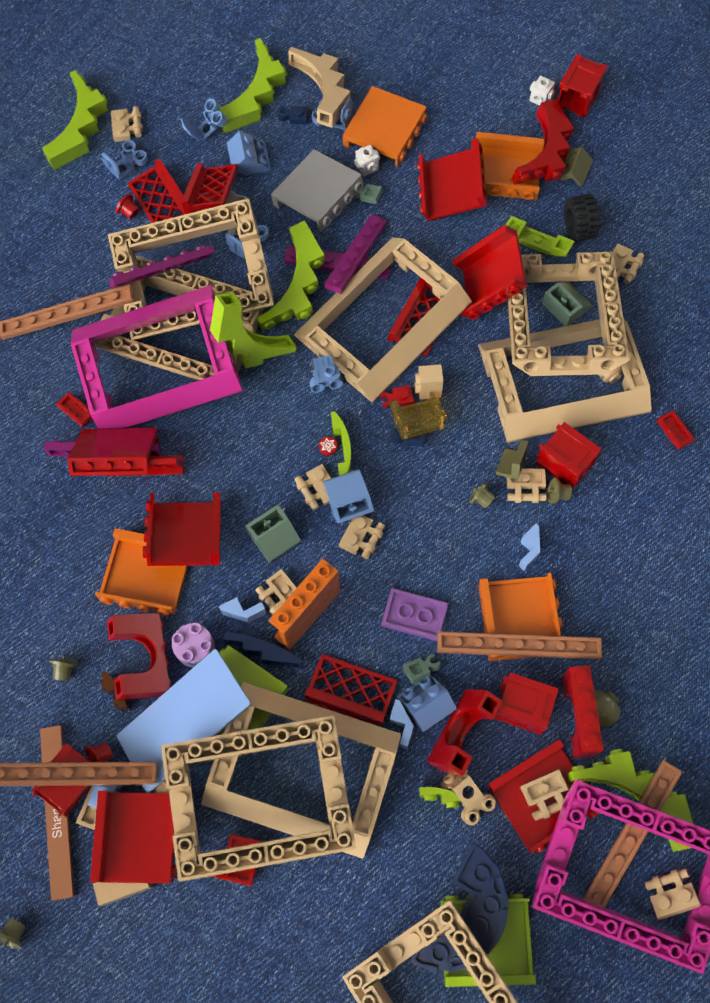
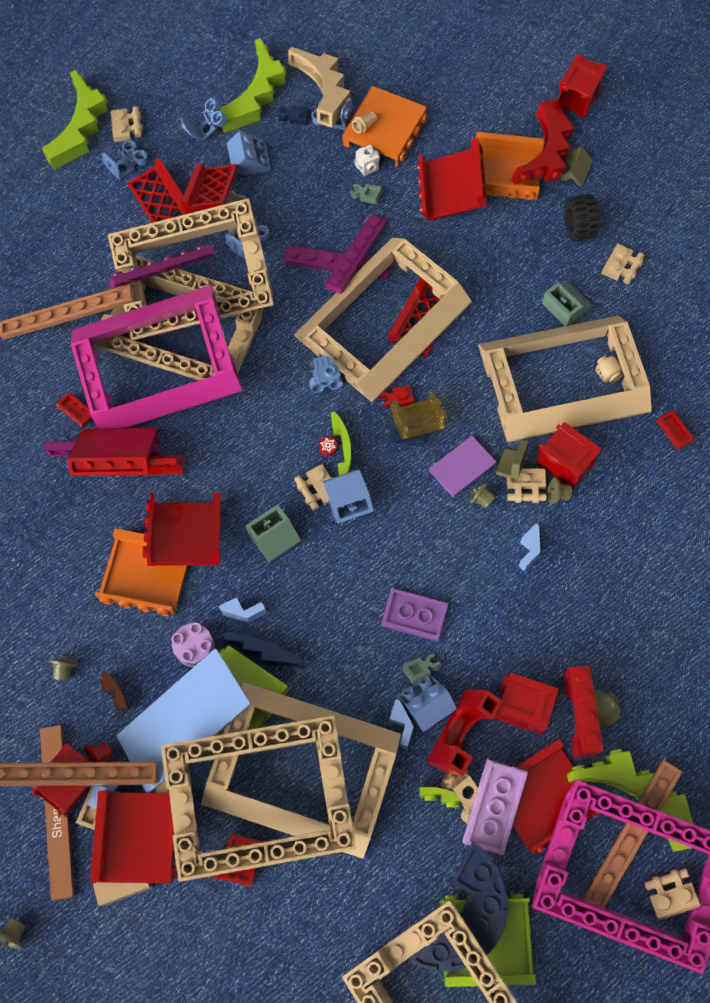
red arch [107,613,172,700] -> none
red piece [115,194,139,219] -> none
lime arch [210,292,296,368] -> none
tan plate [255,569,297,615] -> none
lime arch [257,220,325,331] -> none
orange panel [268,558,340,651] -> none
light grey panel [271,150,364,232] -> none
red fence [305,654,398,727] -> none
tan plate [339,515,385,559] -> none
tan brick [414,364,443,400] -> none
nougat tile [437,631,602,659] -> none
red panel [452,225,527,320] -> none
orange panel [478,573,562,661] -> none
lime slope [506,216,575,256] -> none
tan slope [508,252,629,376] -> none
tan plate [520,770,568,821] -> none
white brick [530,75,555,105] -> none
none -> tan cone [352,111,377,133]
none -> medium lavender tile [429,436,497,498]
none -> lavender tile [462,759,528,855]

